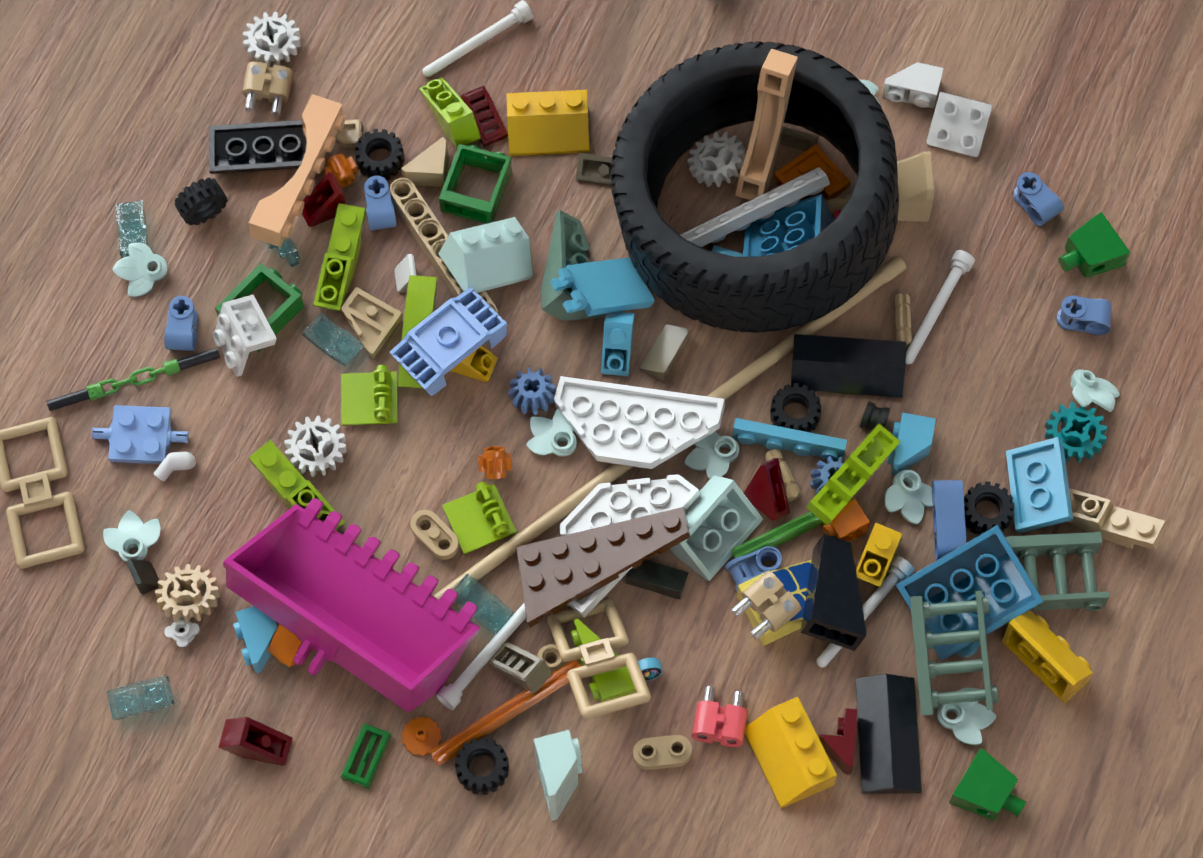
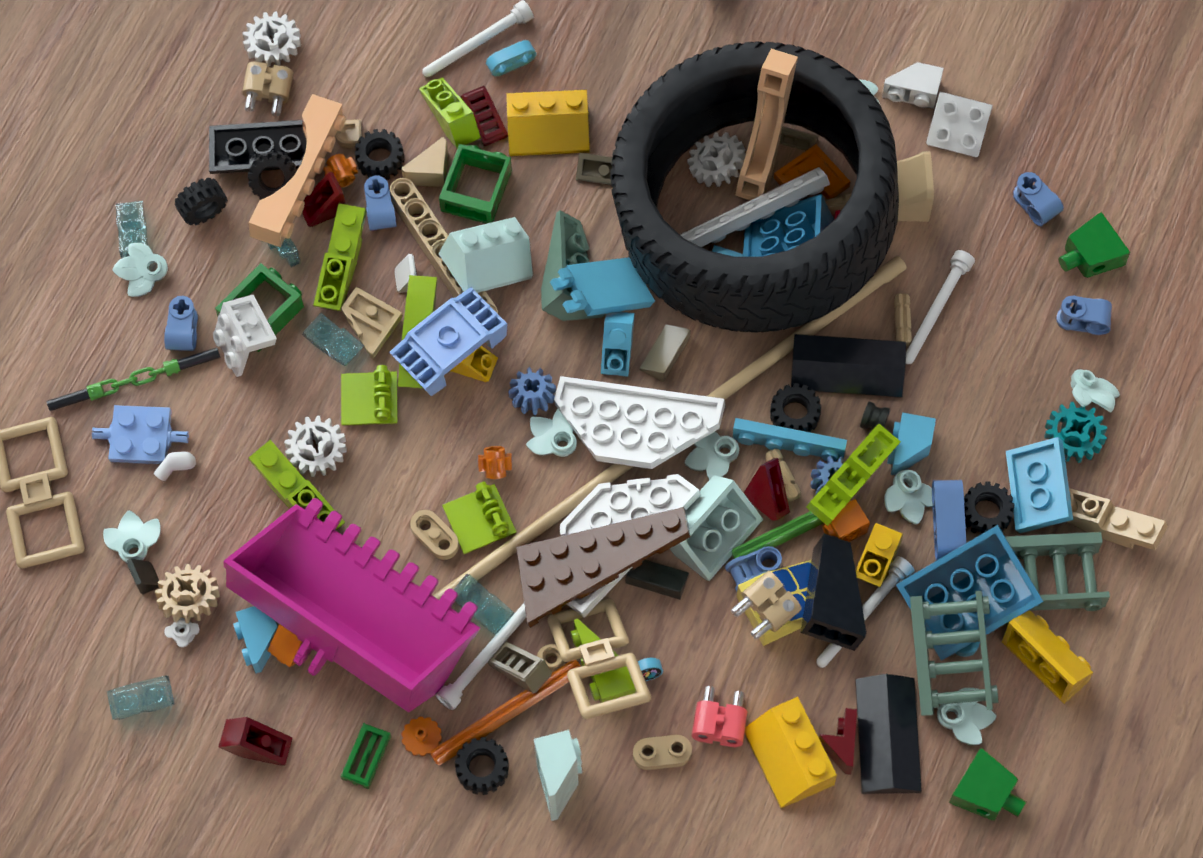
none -> black tyre [248,151,297,200]
none -> medium azure beam [486,40,537,76]

